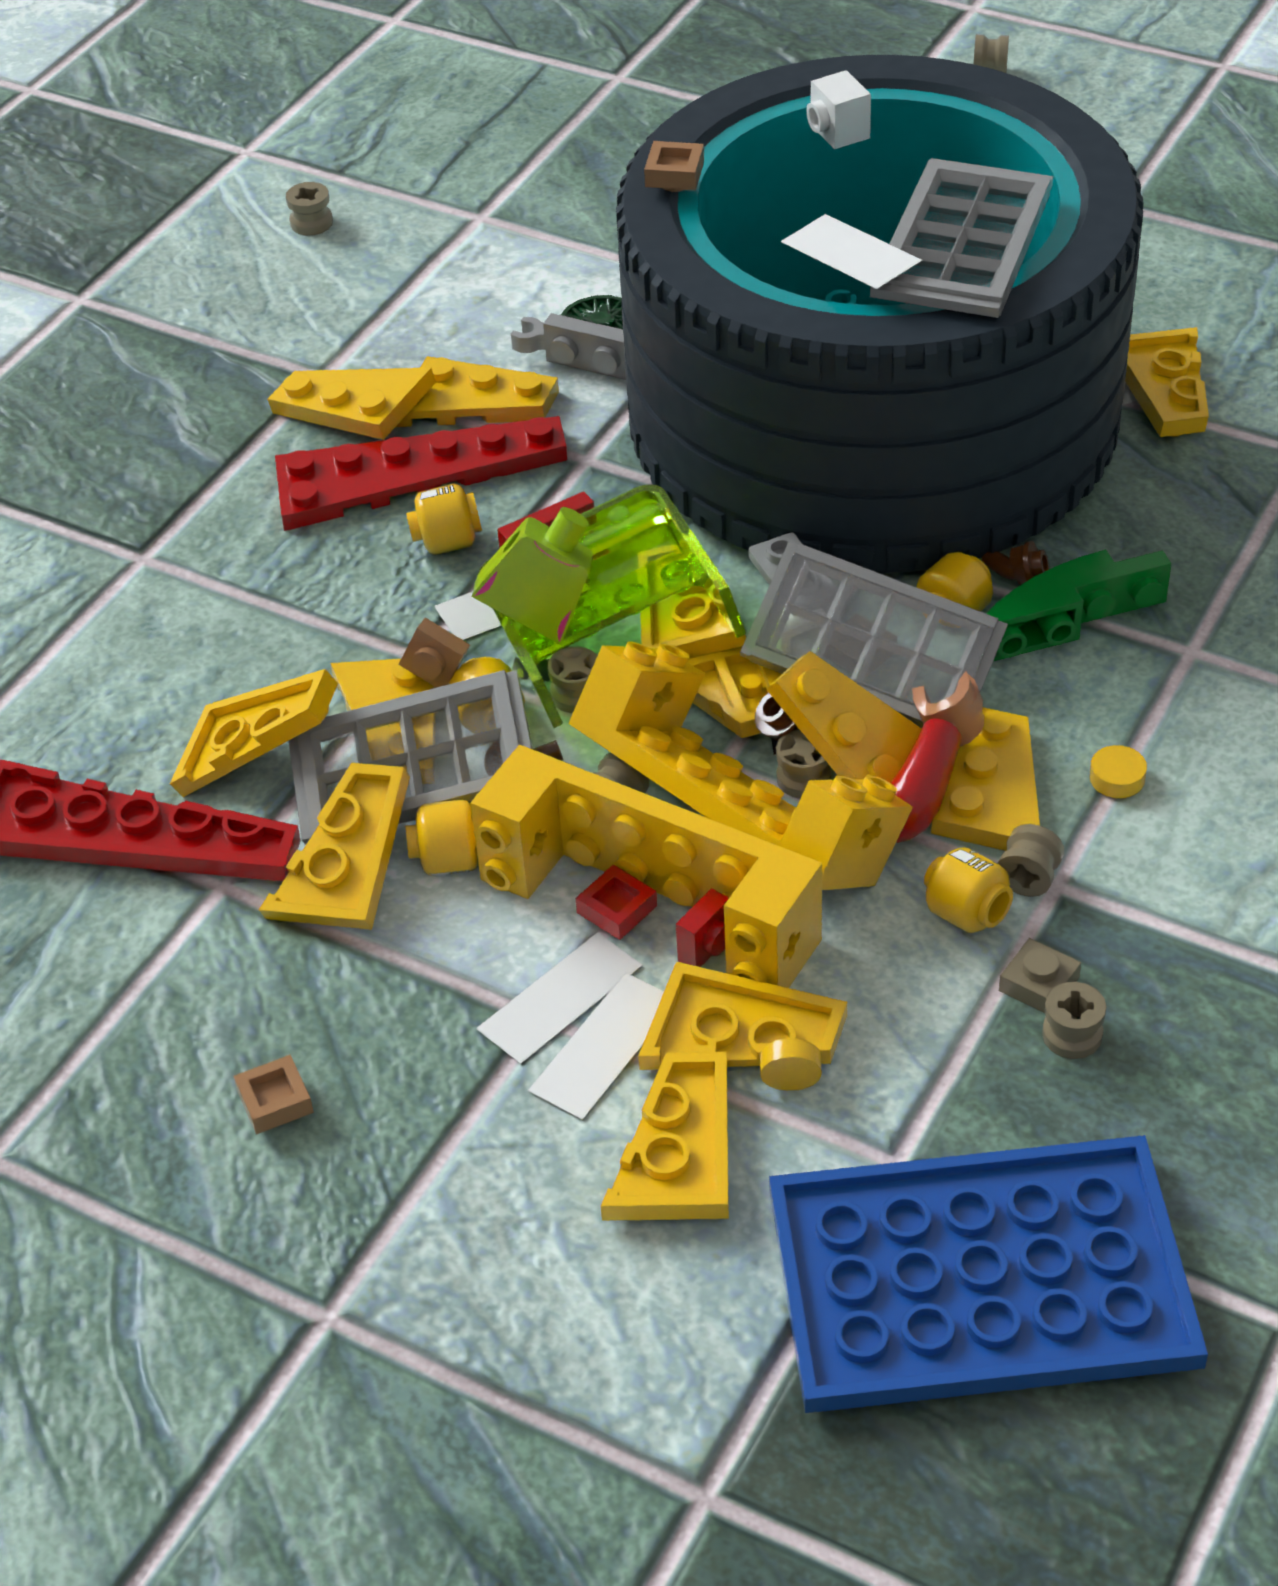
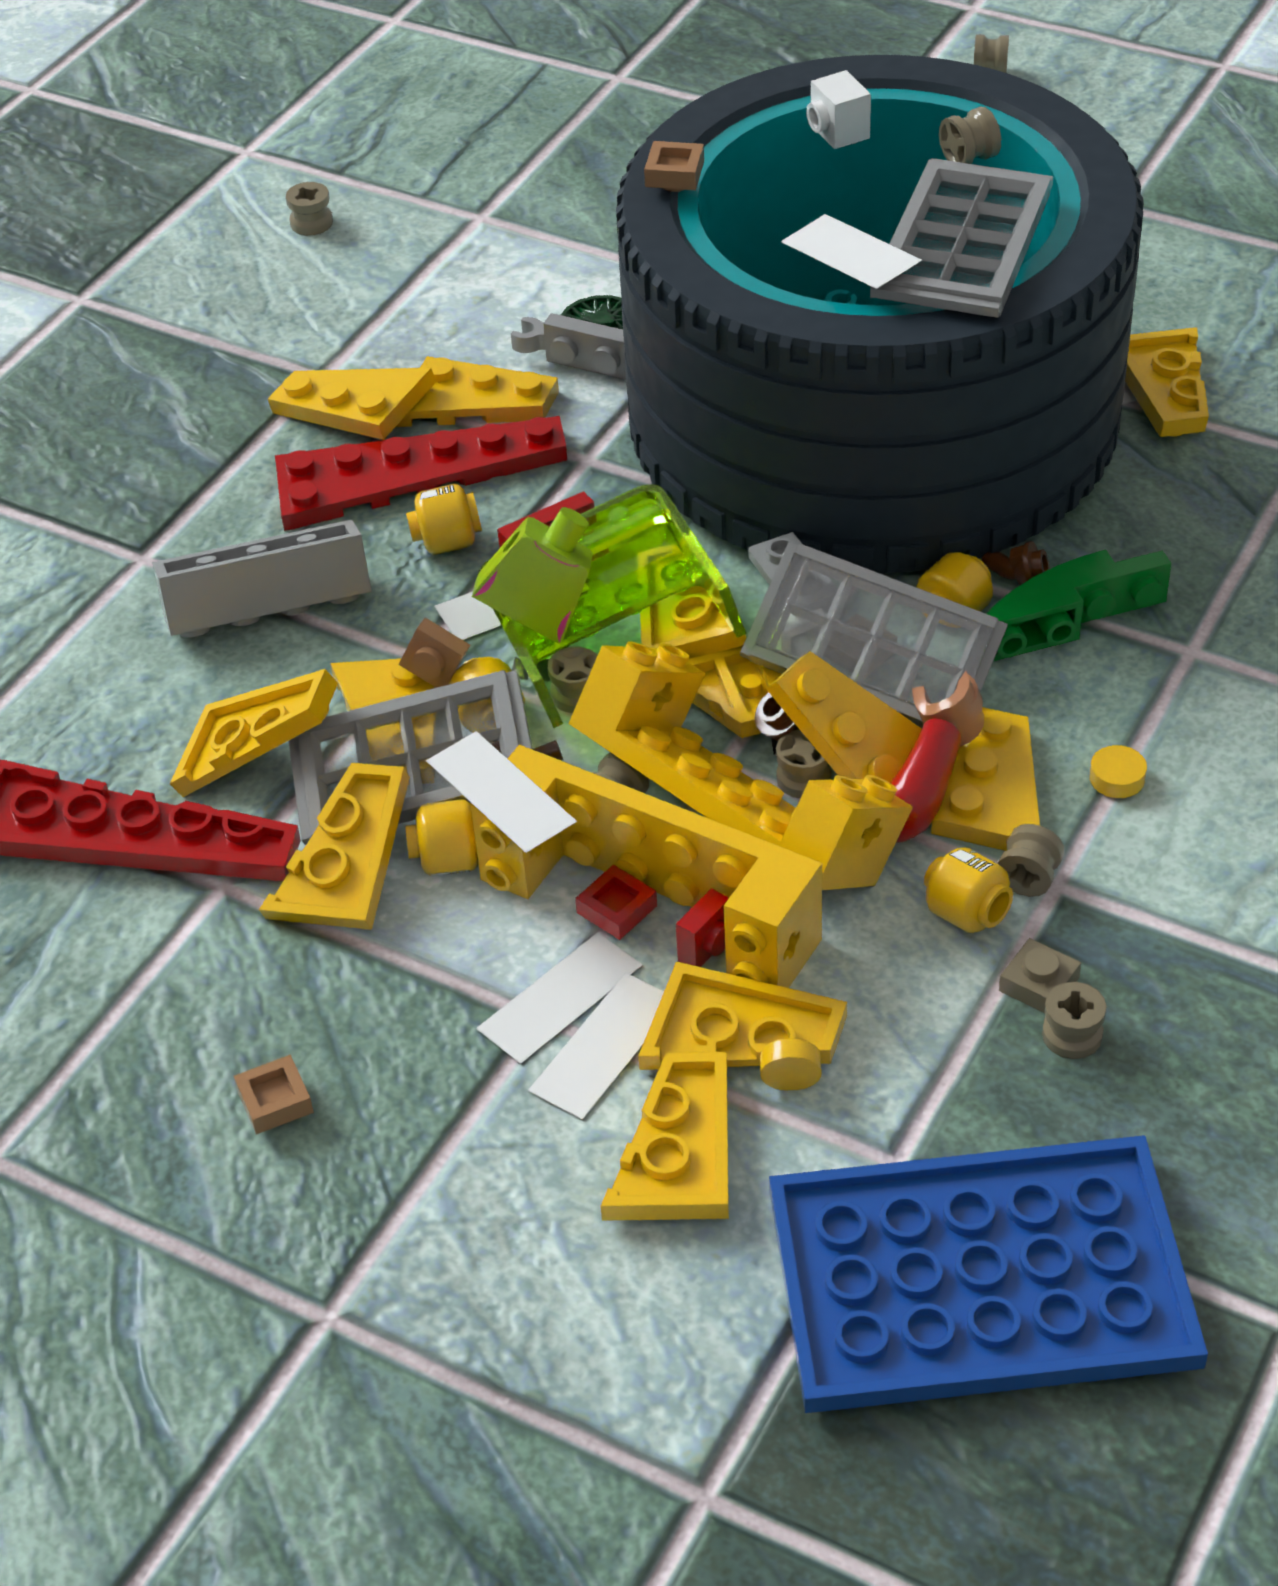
none -> light grey brick [152,520,372,637]
none -> white sticker [426,731,577,853]
none -> dark tan wheel [939,106,1002,164]

